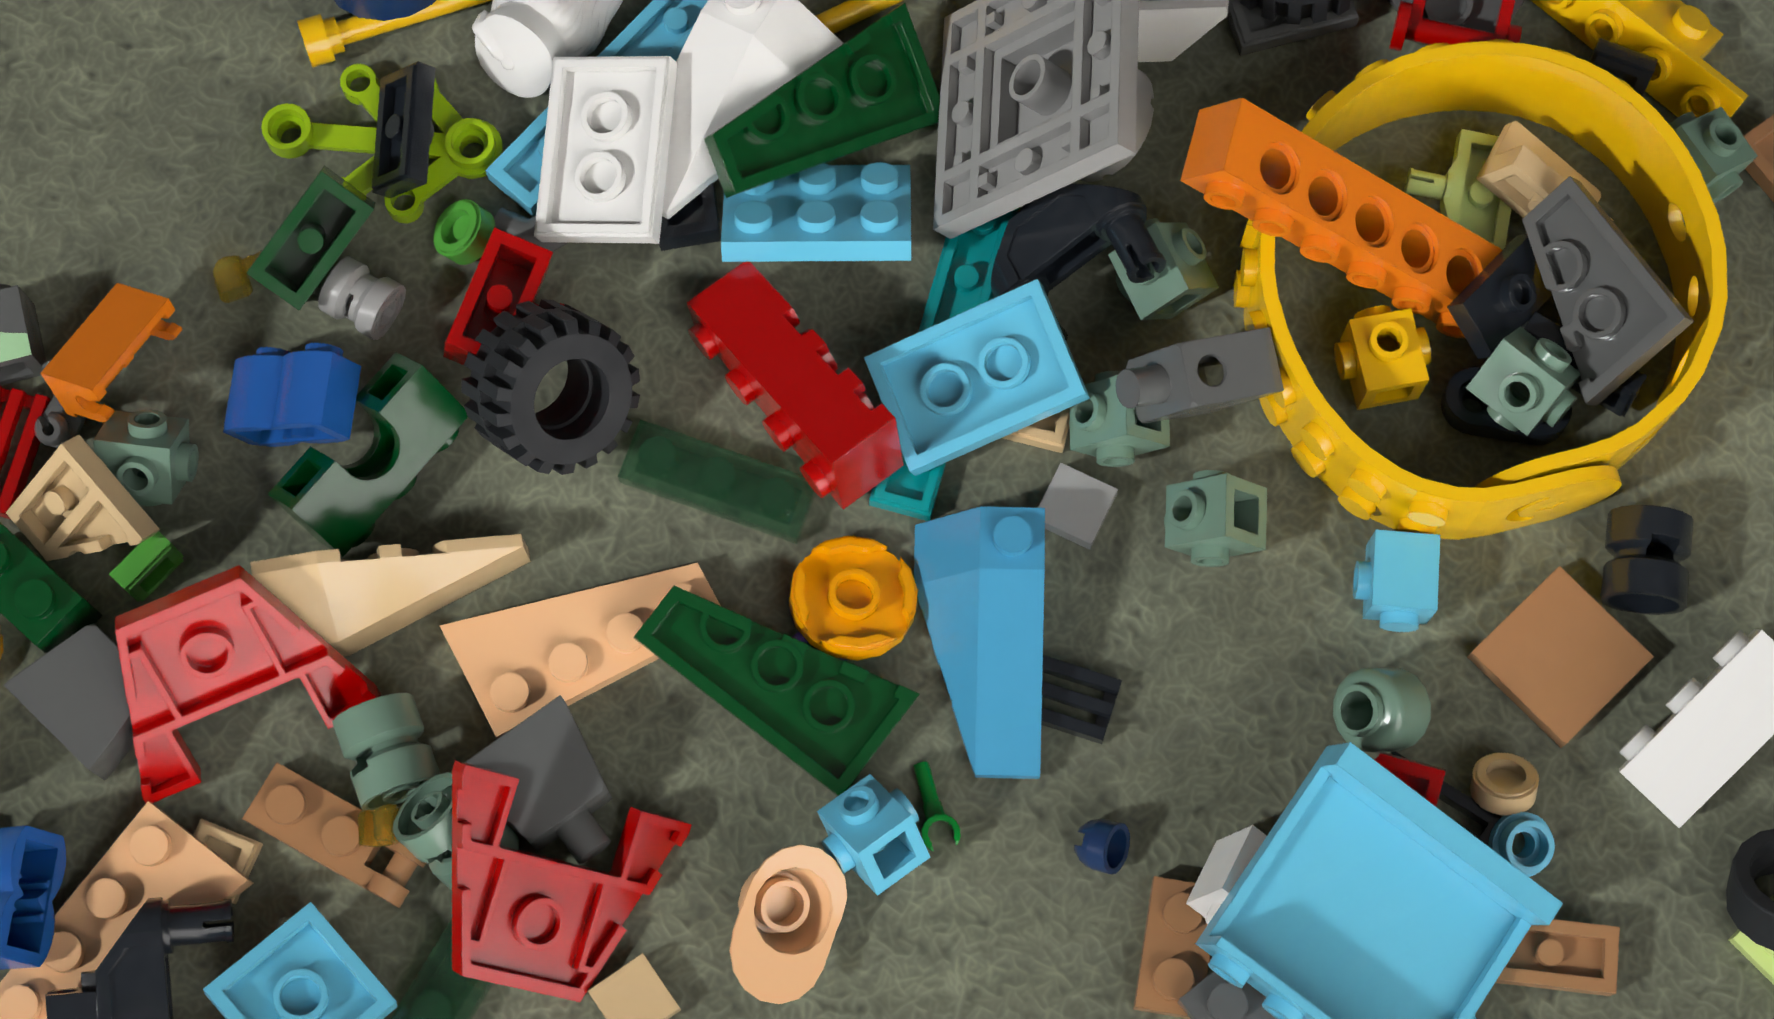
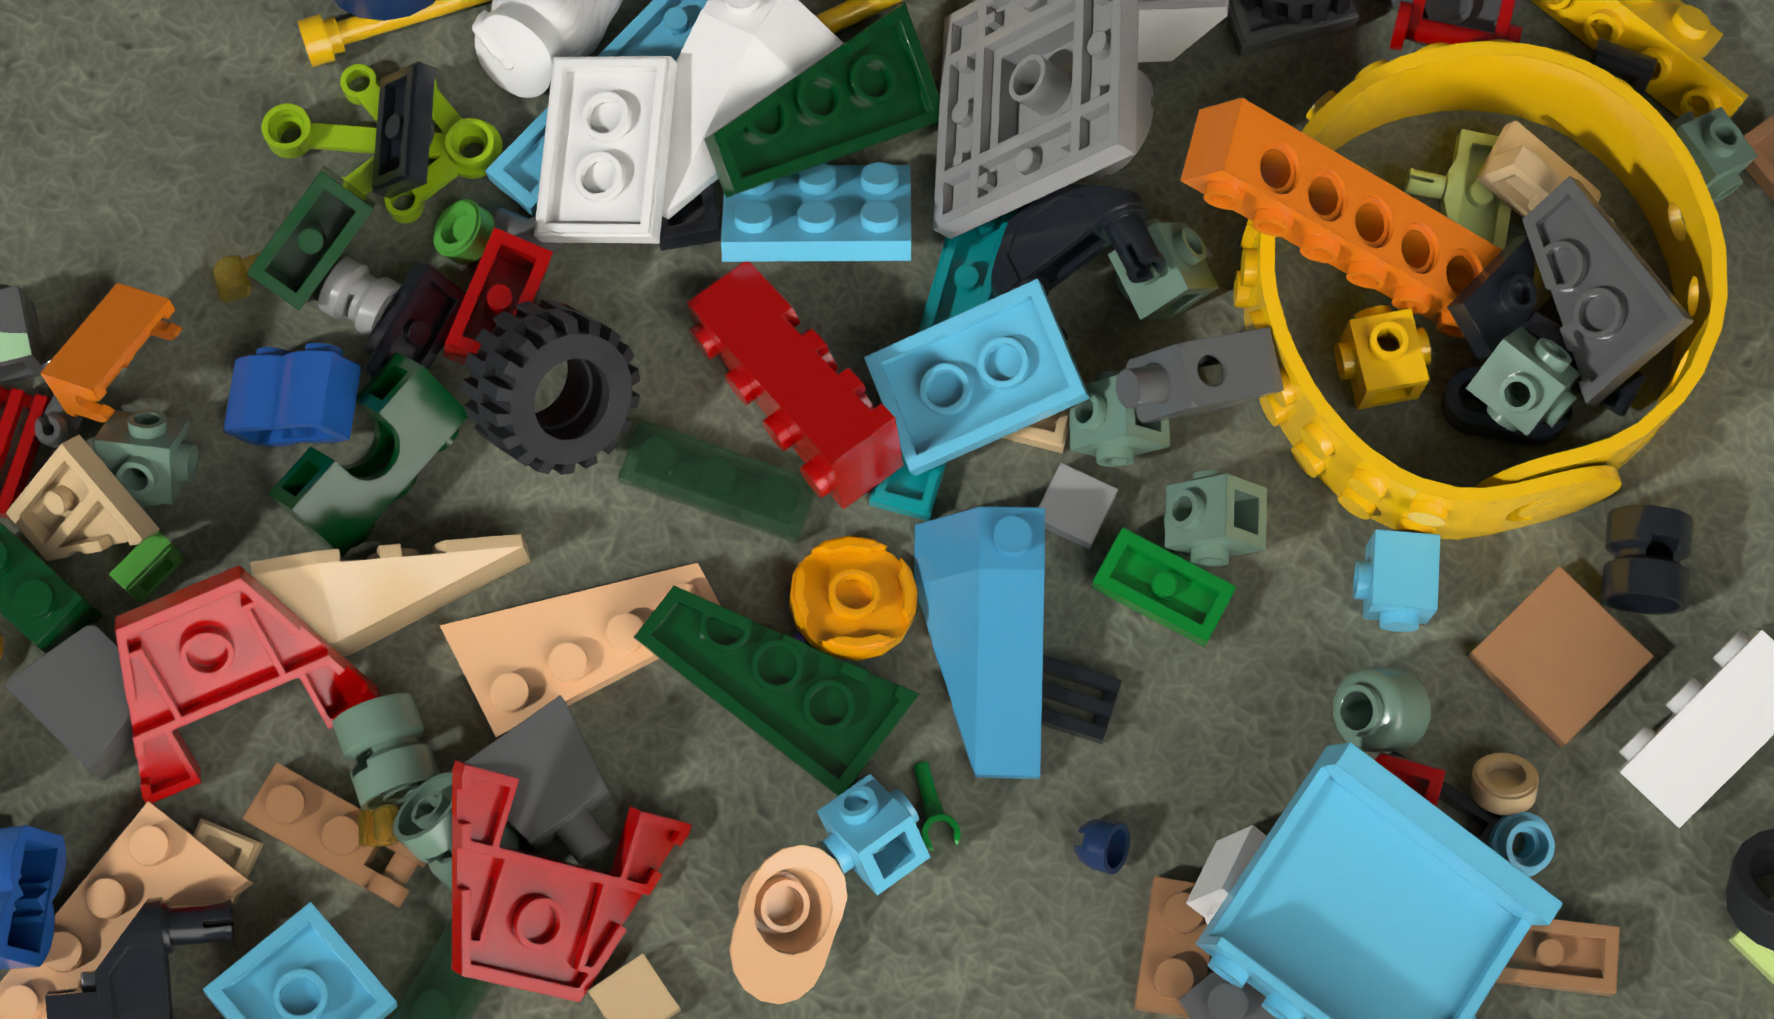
none -> black plate [355,261,466,380]
none -> green plate [1091,527,1236,648]

